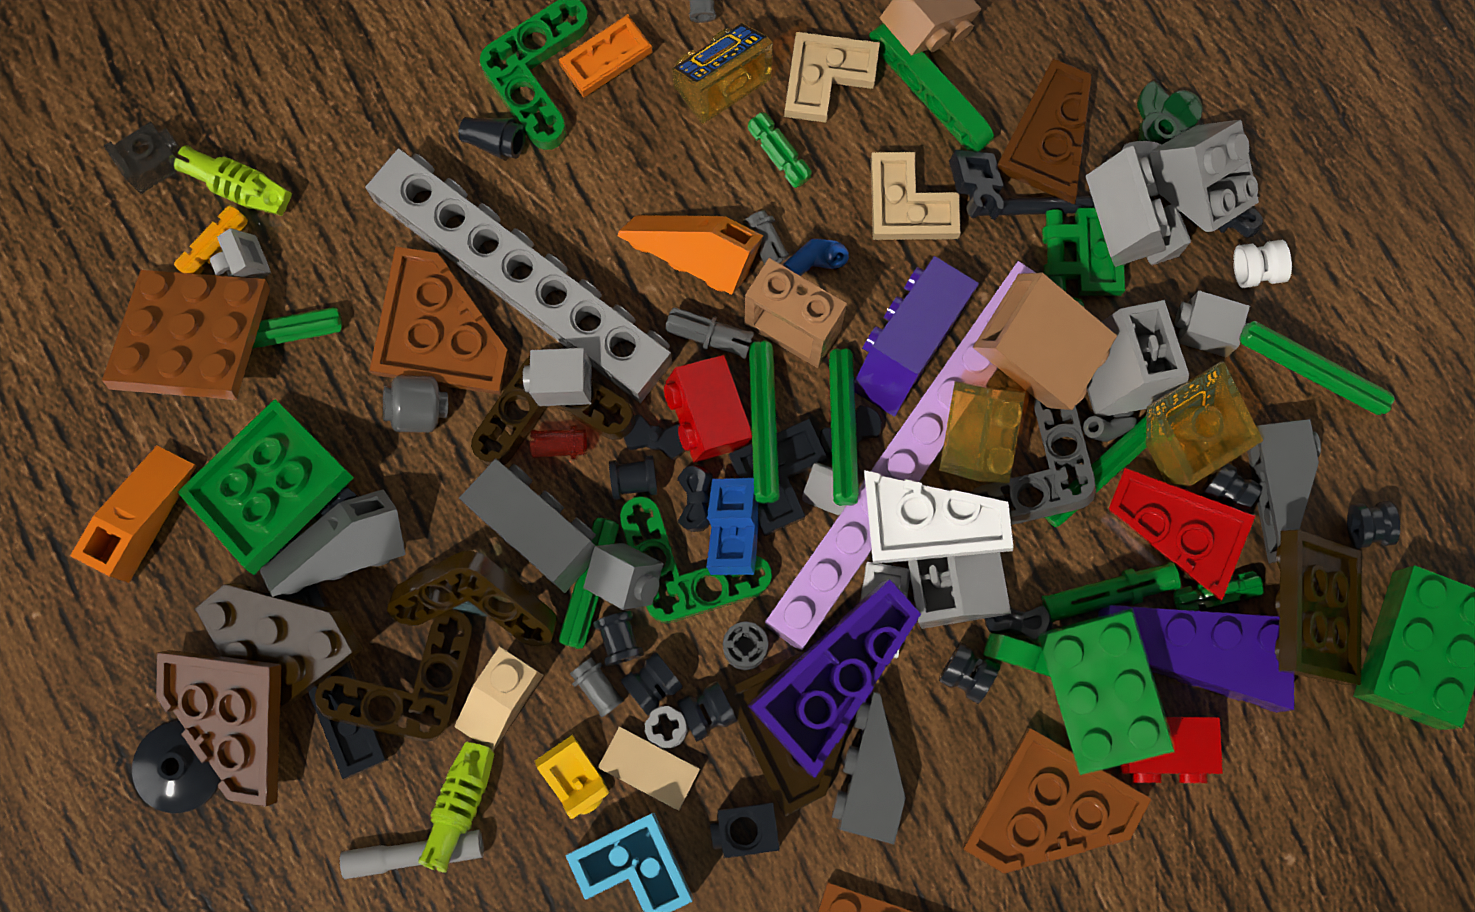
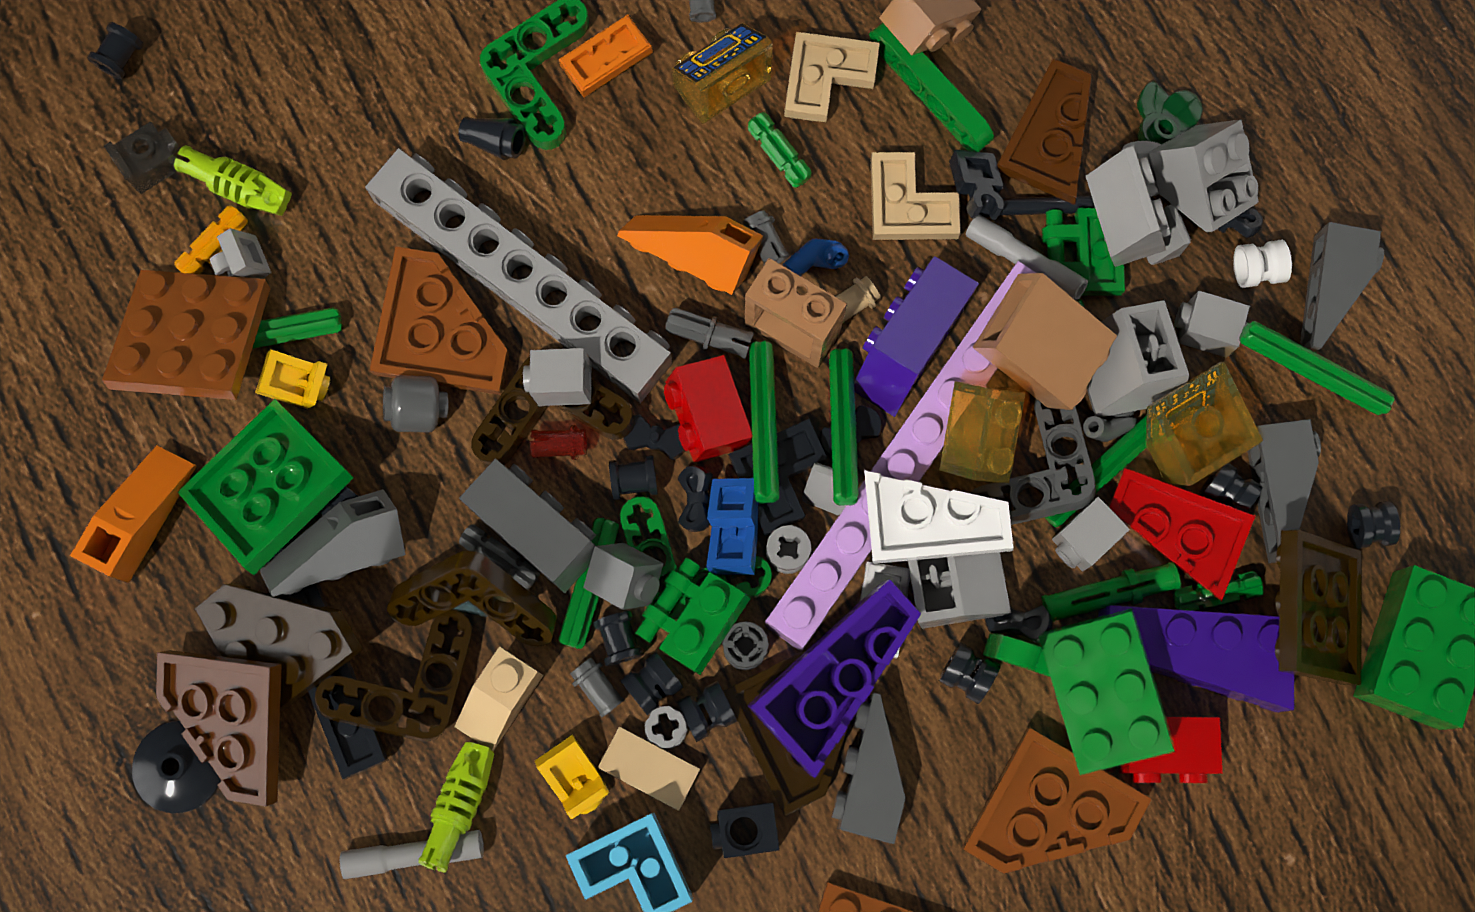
none -> black bush [87,22,144,80]
none -> yellow bracket [255,350,330,409]
none -> dark grey axle [459,524,540,590]
none -> green plate [636,557,750,675]
none -> light grey wheel [766,525,811,574]
none -> tan pin [836,276,880,323]
none -> light grey piece [966,214,1088,301]
none -> light grey brick [1052,497,1130,572]
none -> dark grey slope [1300,222,1384,352]

